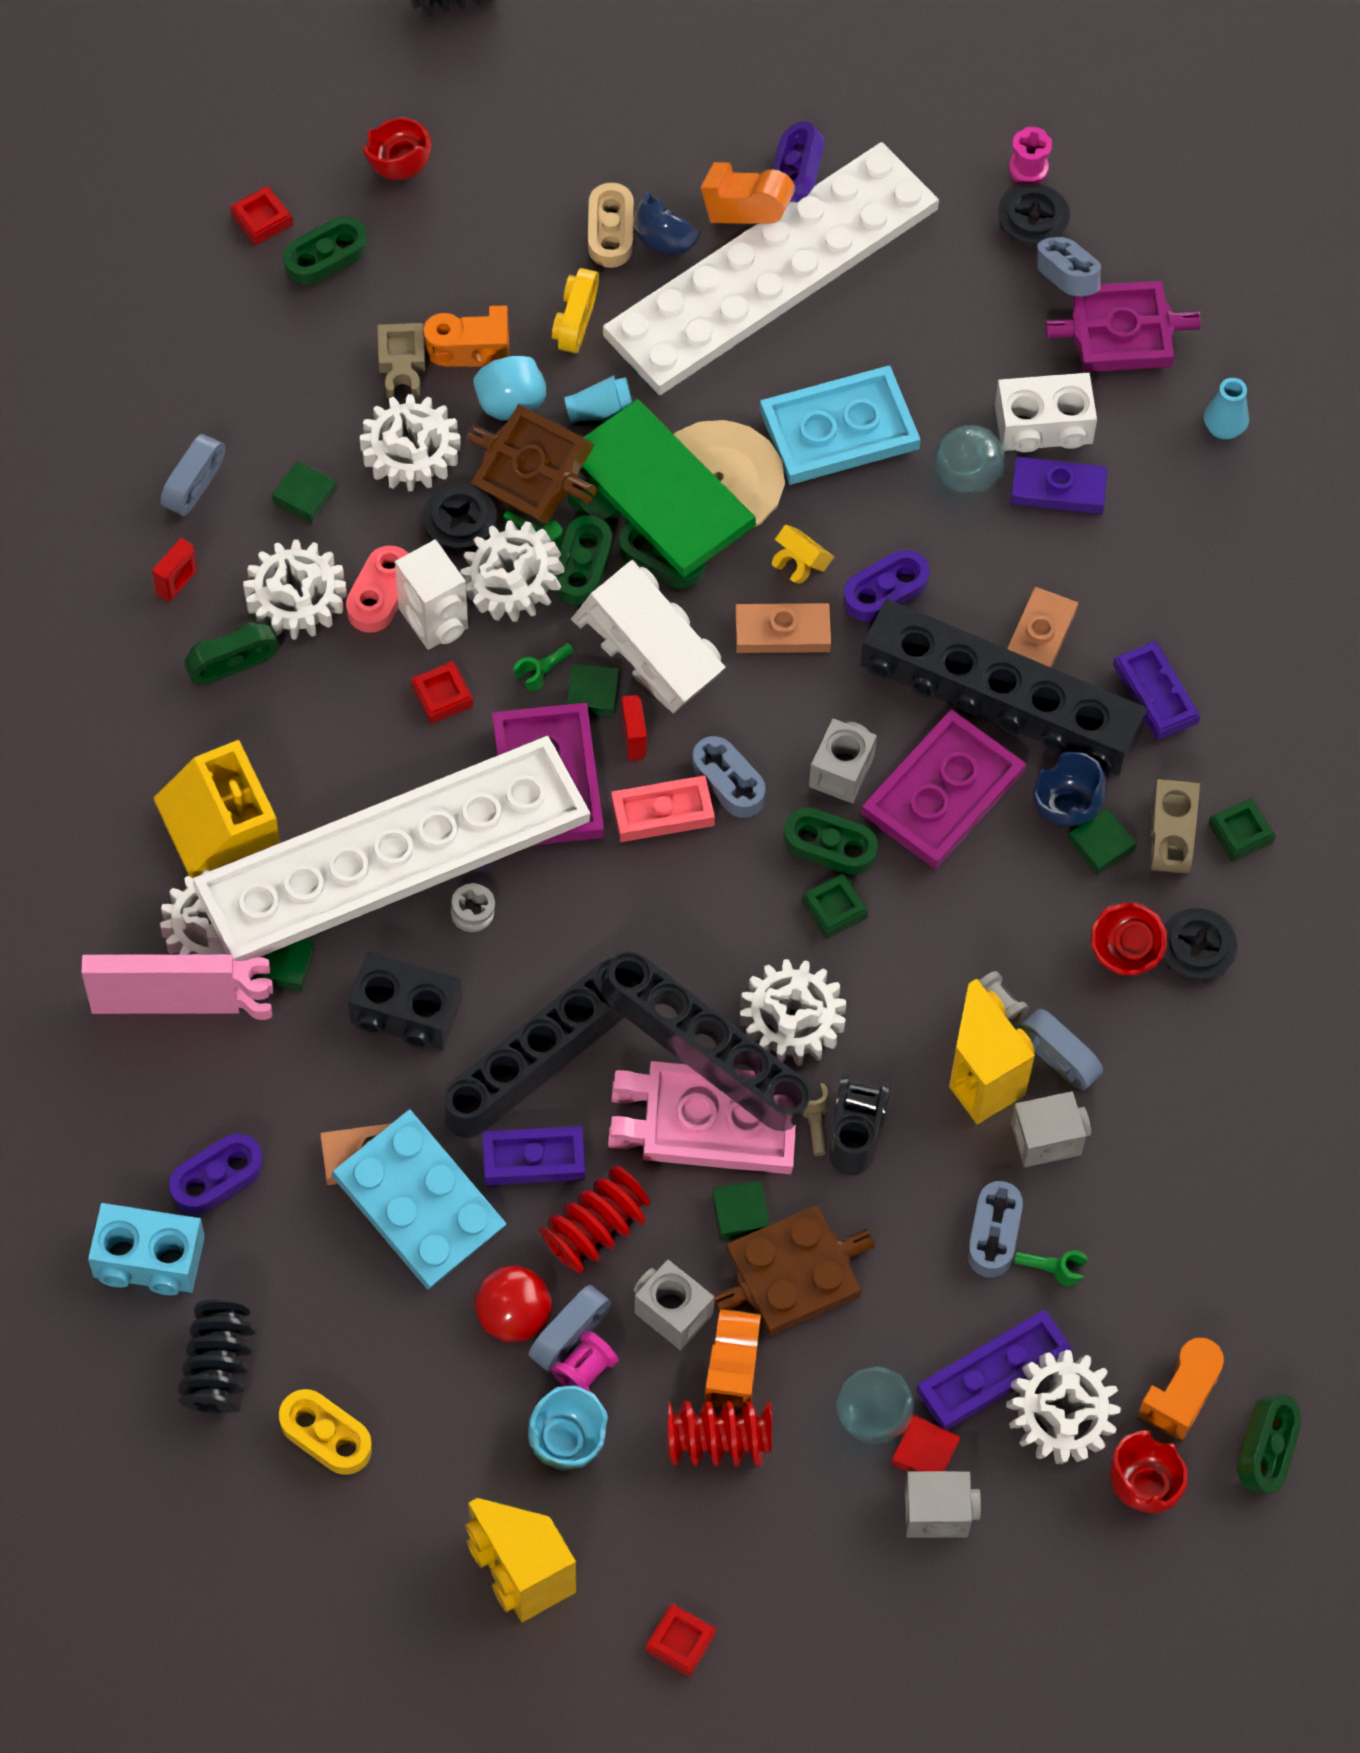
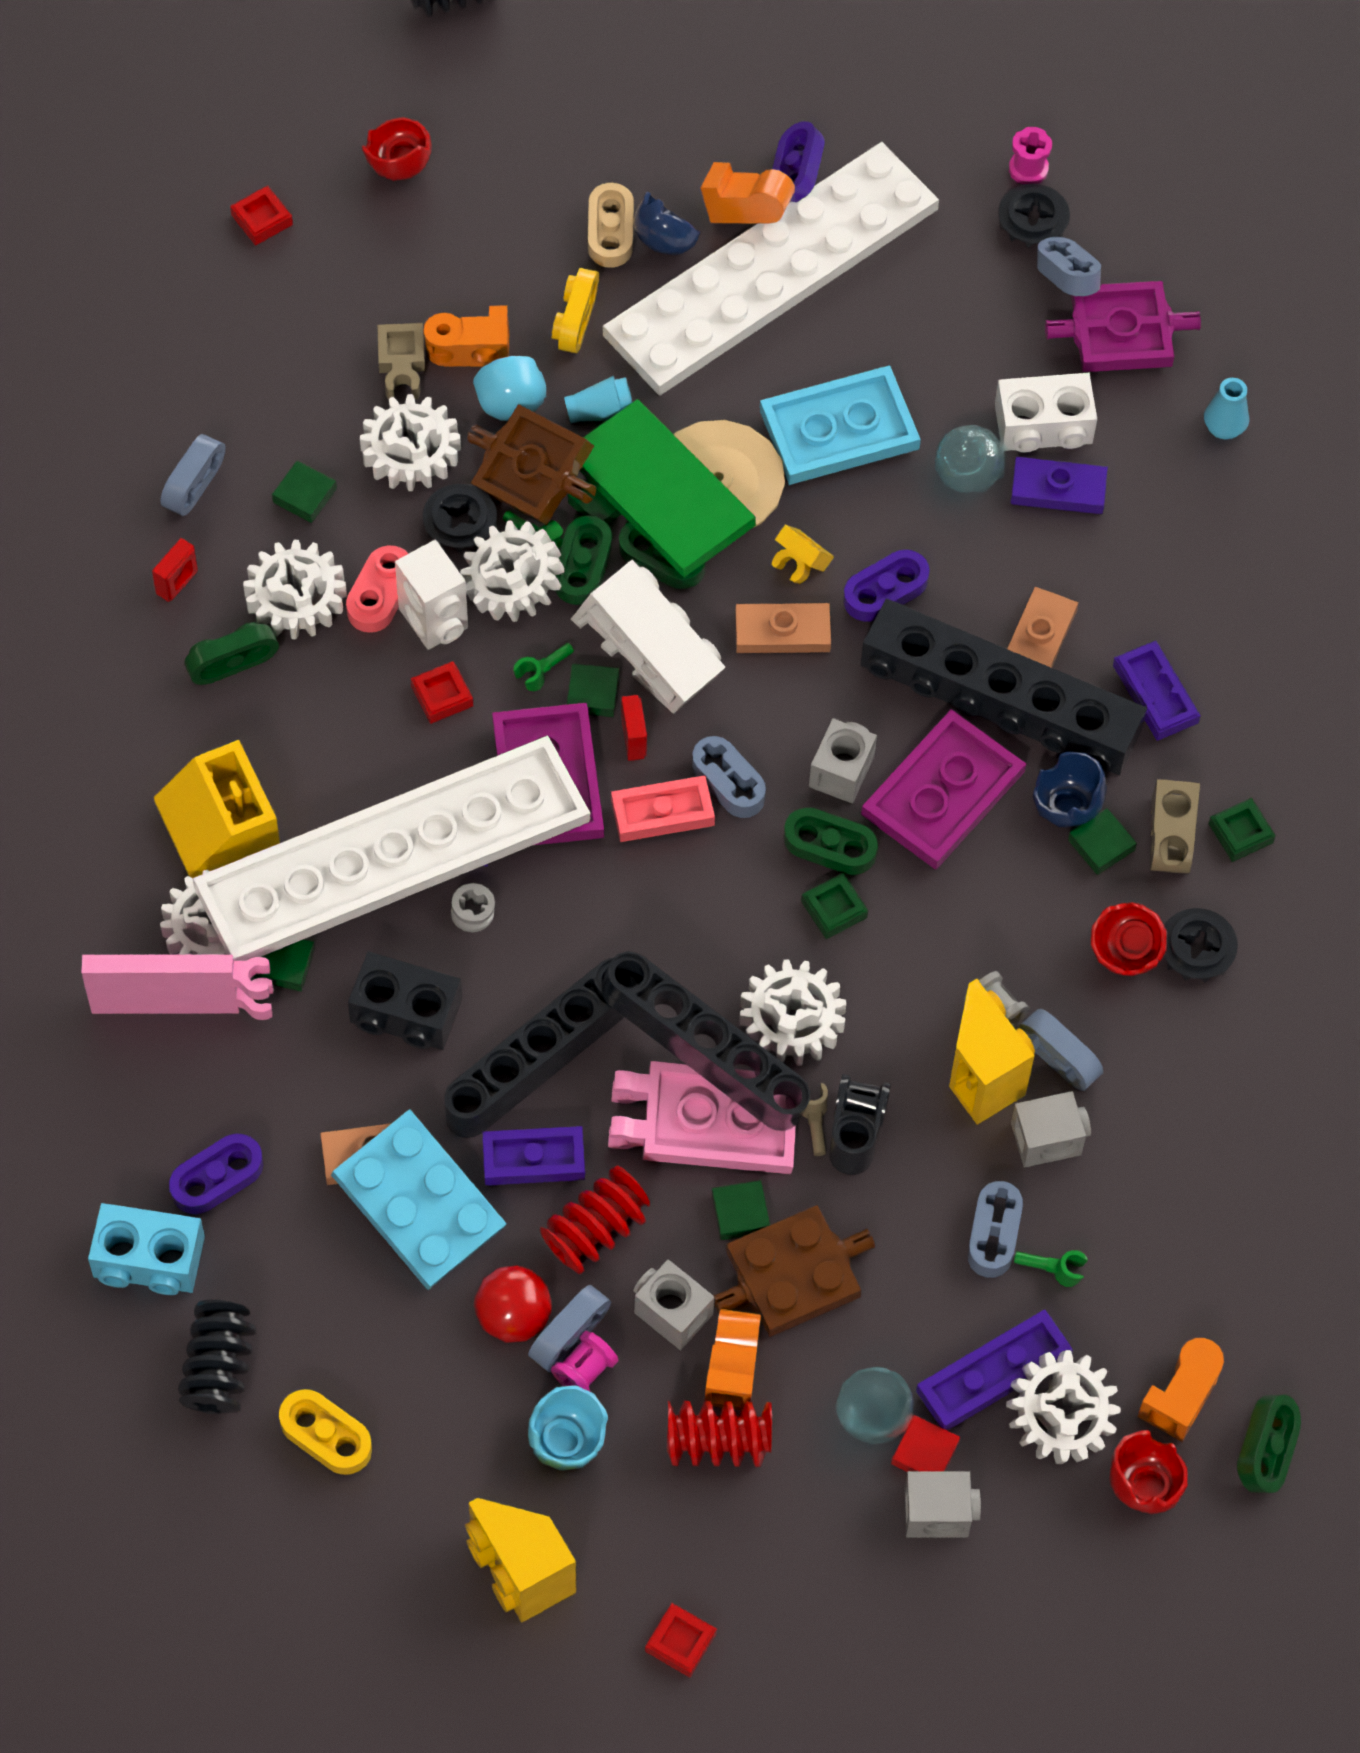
dark green plate [283,216,368,285] -> none

